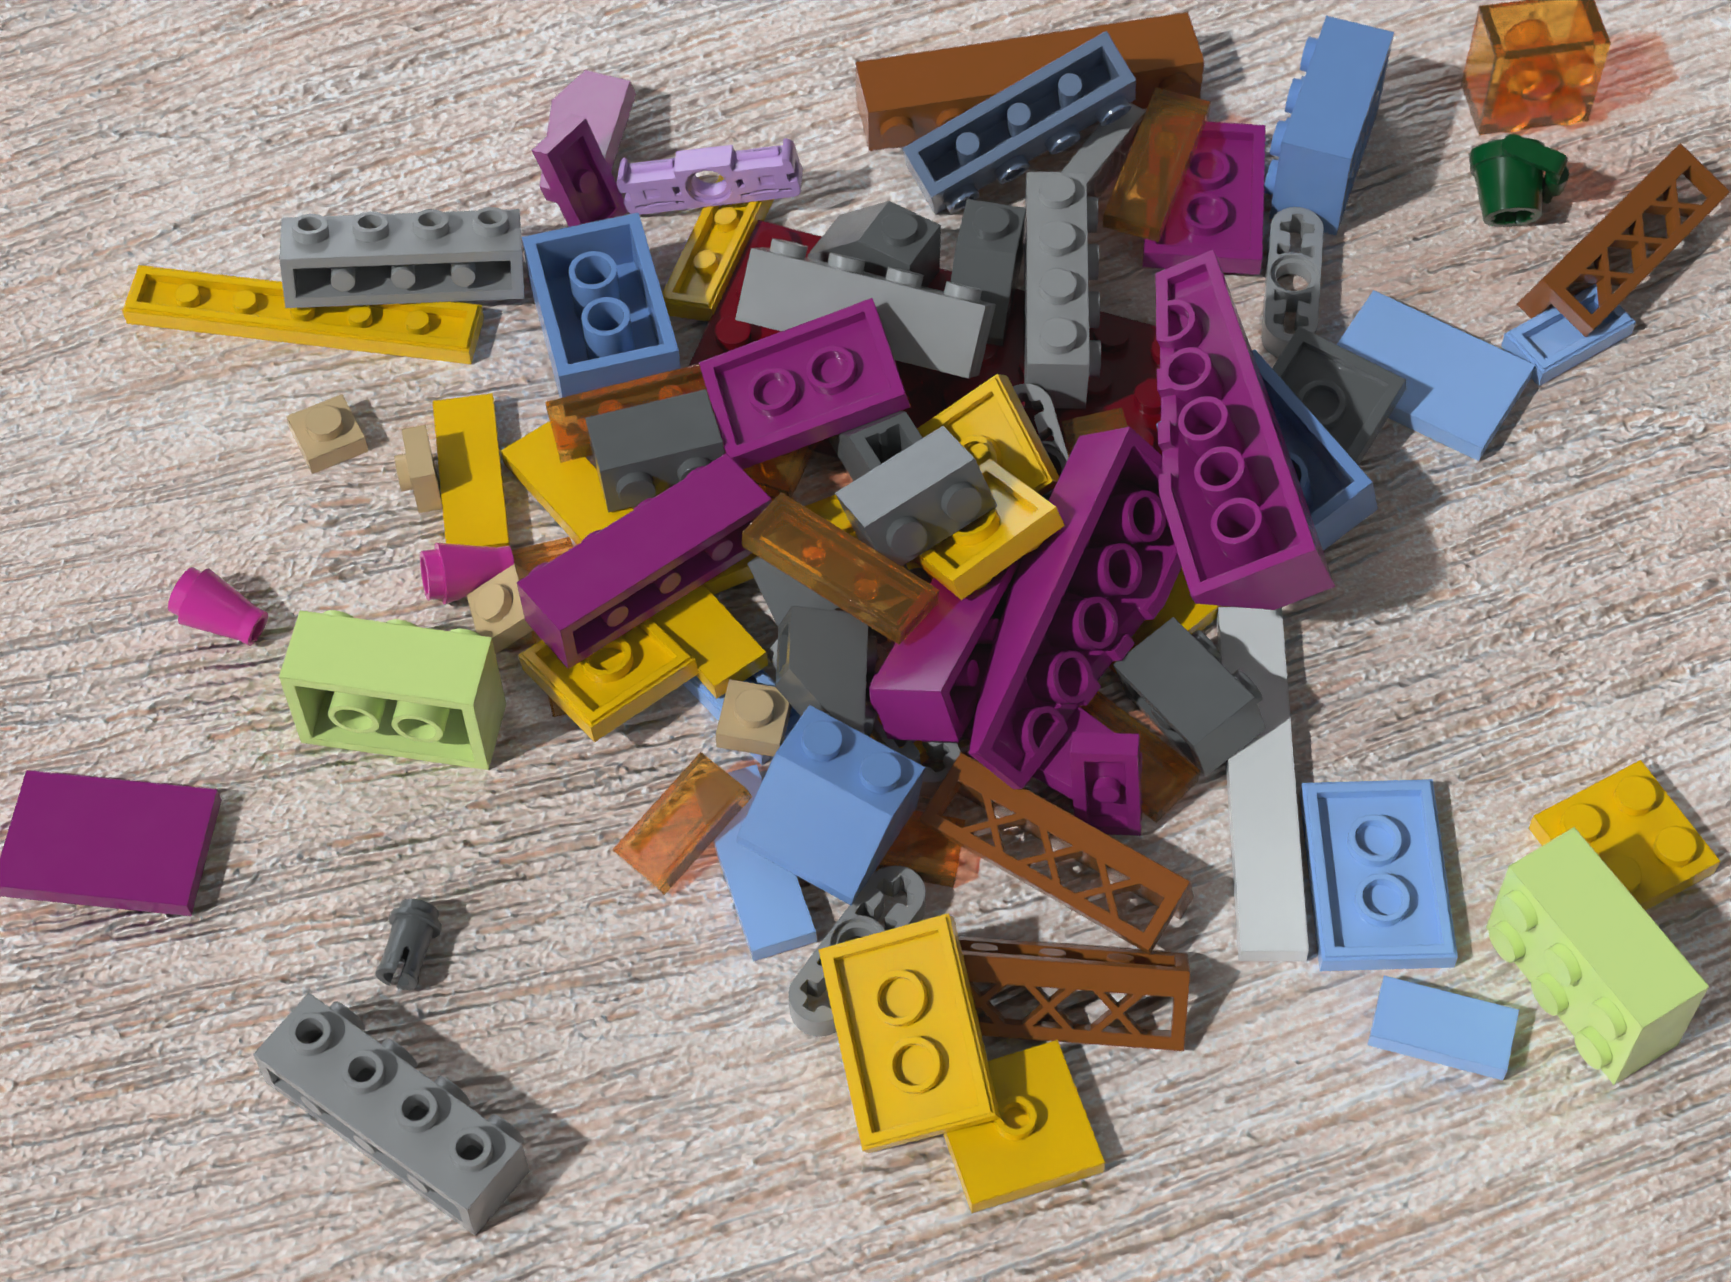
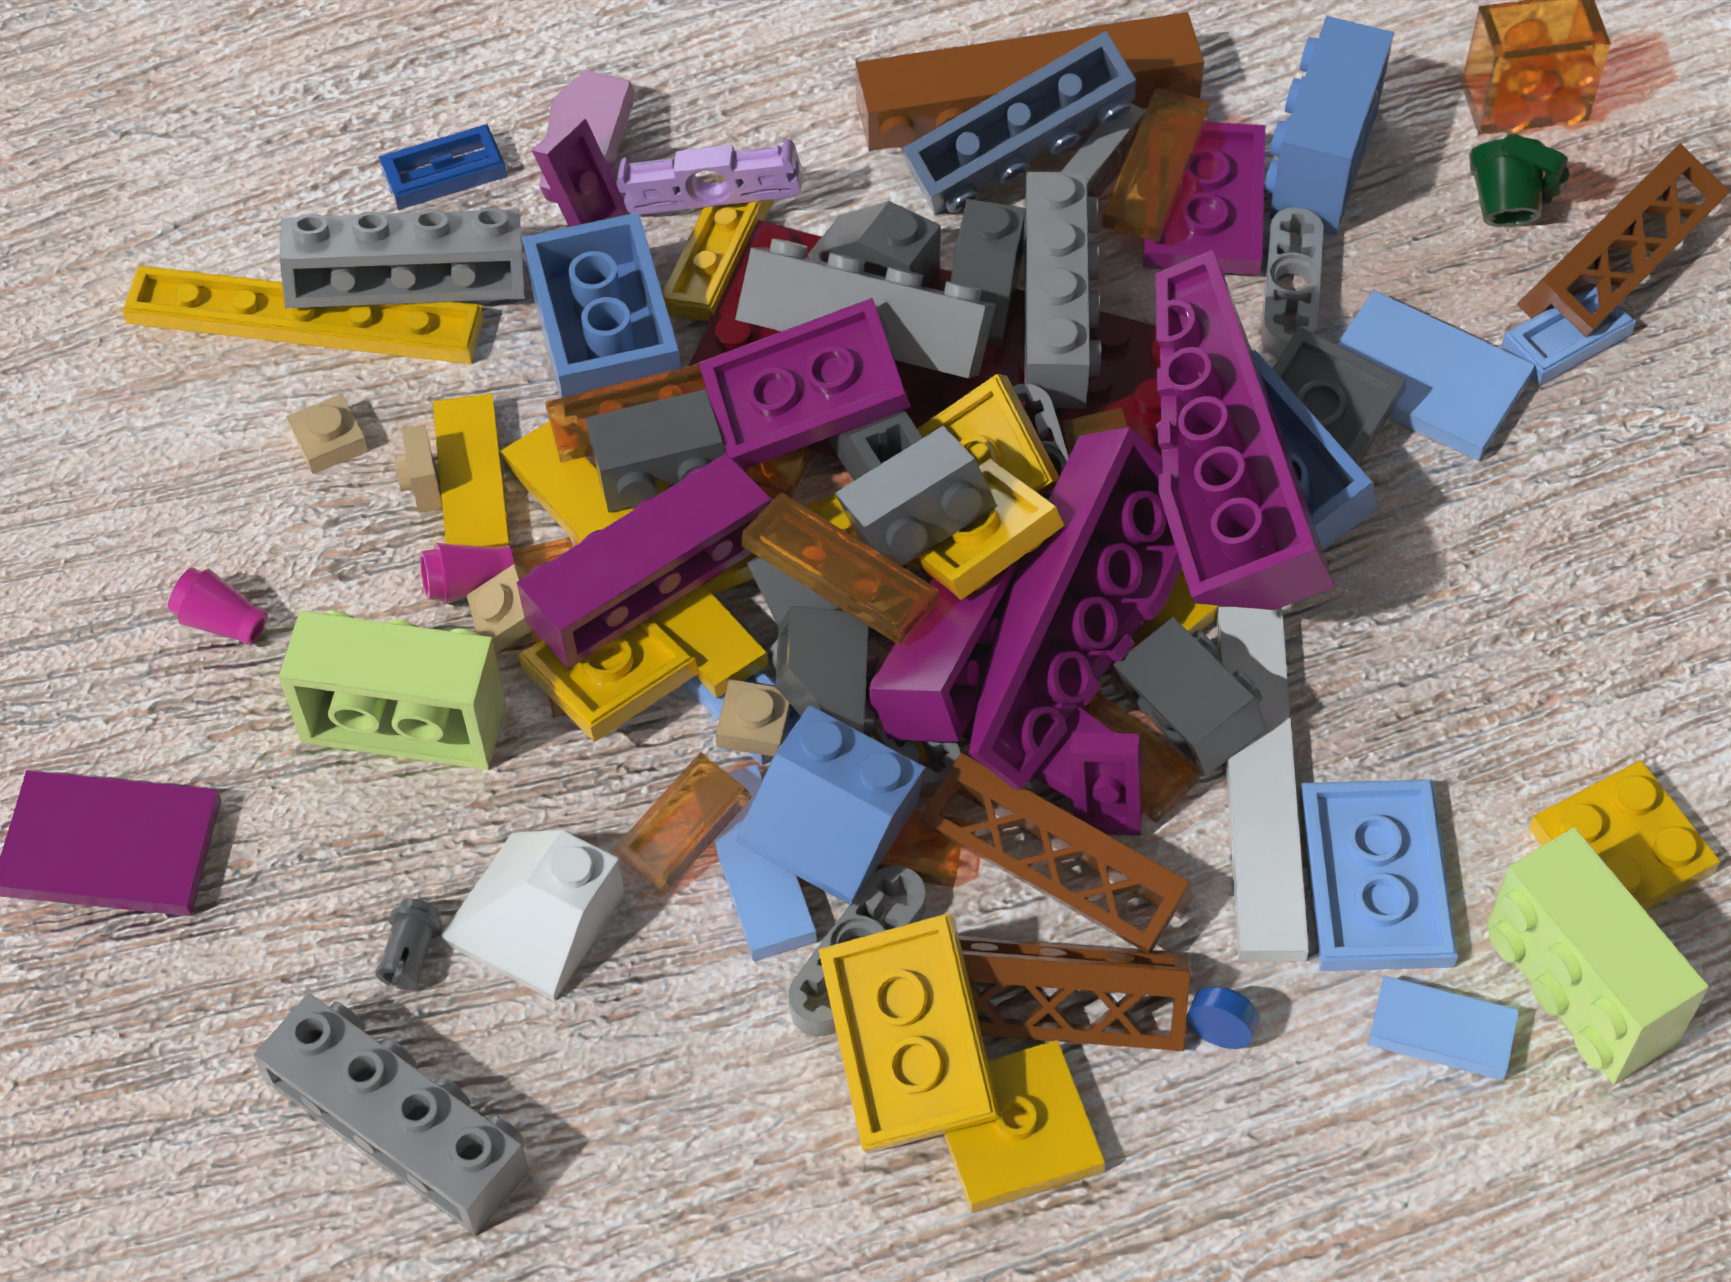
none -> blue tile [379,123,507,210]
none -> white slope [440,830,625,1001]
none -> blue tile [1186,987,1260,1049]

